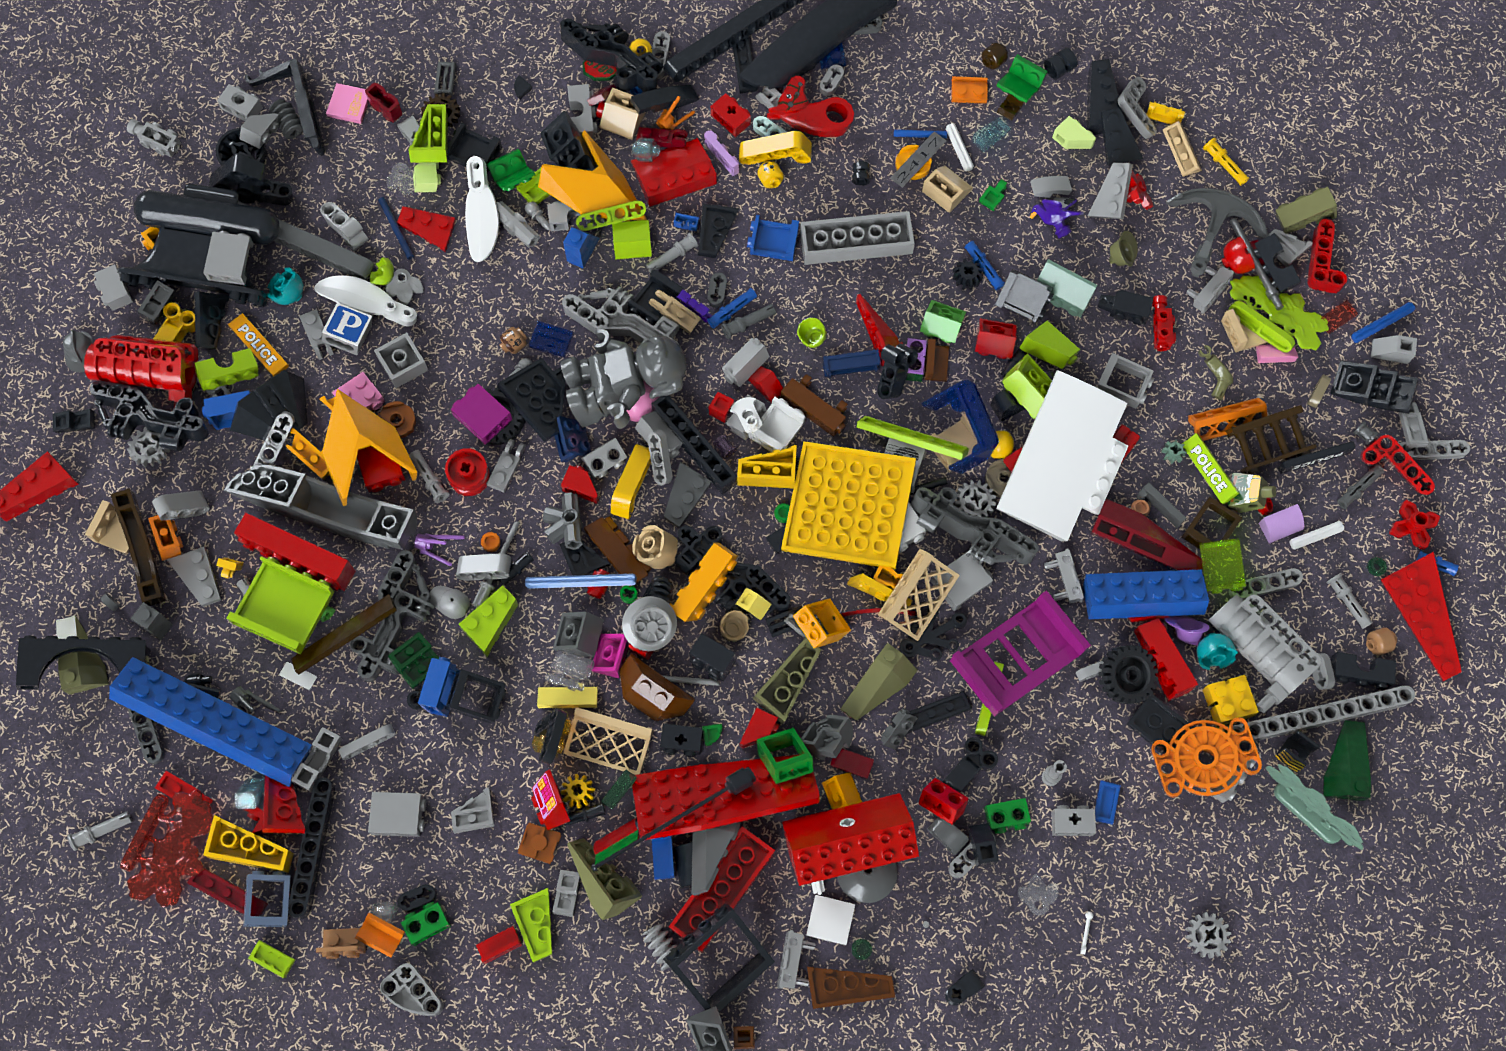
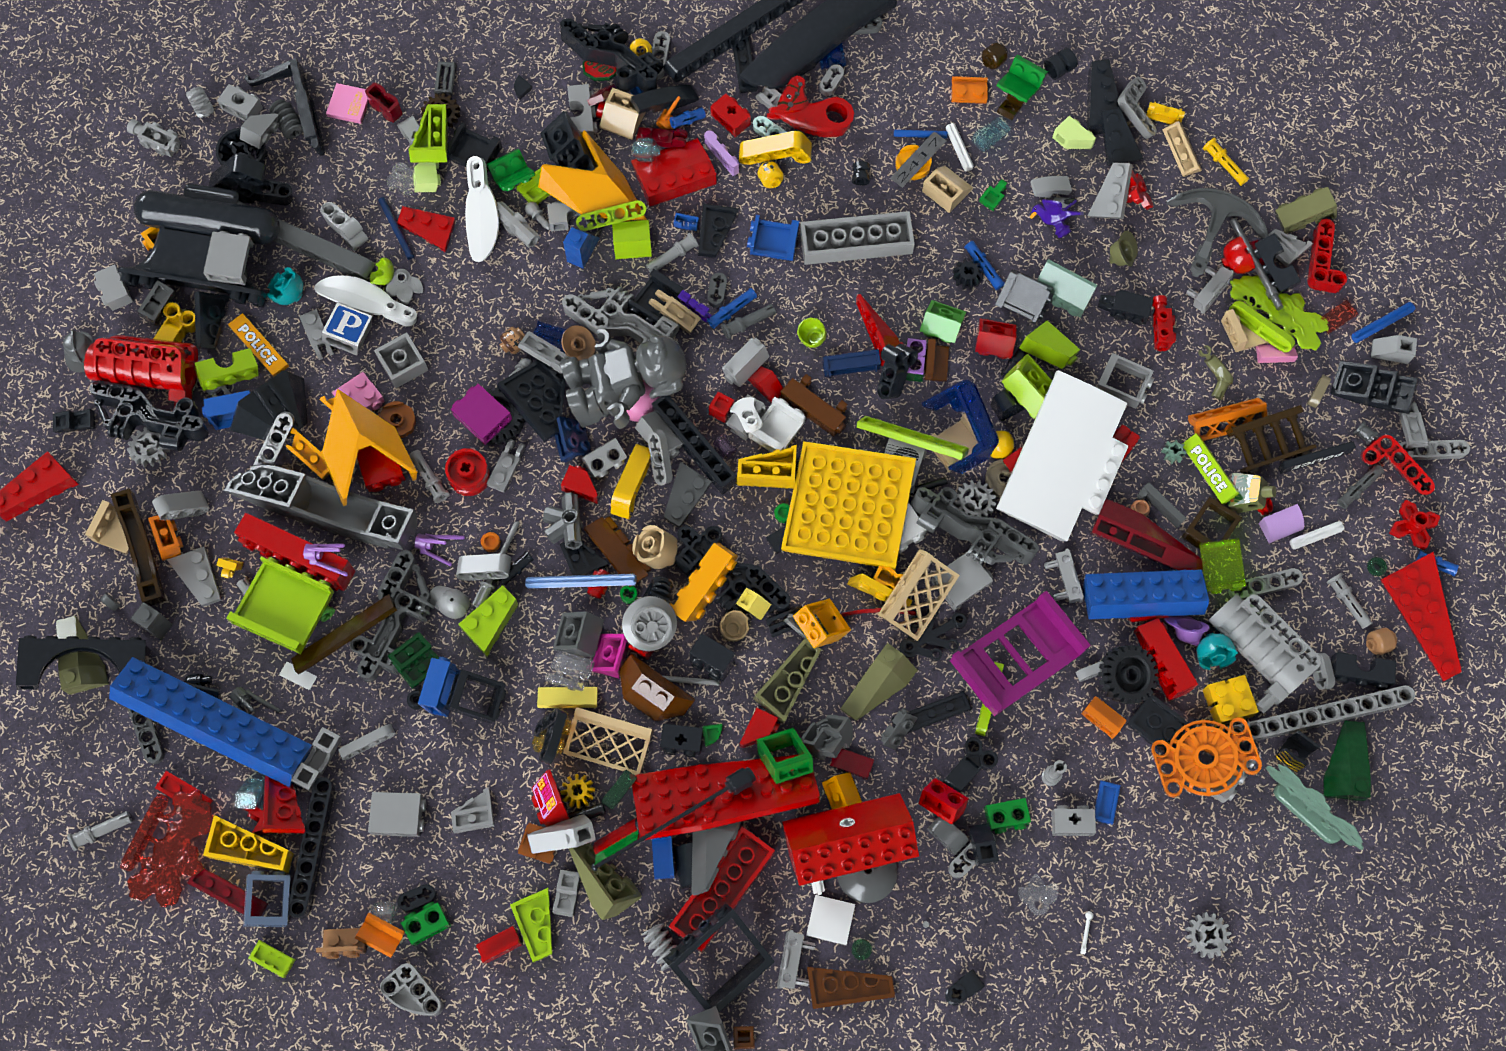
none -> light grey gear [186,86,214,118]
none -> medium lavender plant [303,544,348,576]
none -> light grey hinge [518,331,569,373]
none -> light grey slope [527,814,596,854]
none -> medium nougat dish [562,325,596,360]
none -> blue pin [670,107,706,128]
none -> orange panel [1081,696,1126,739]

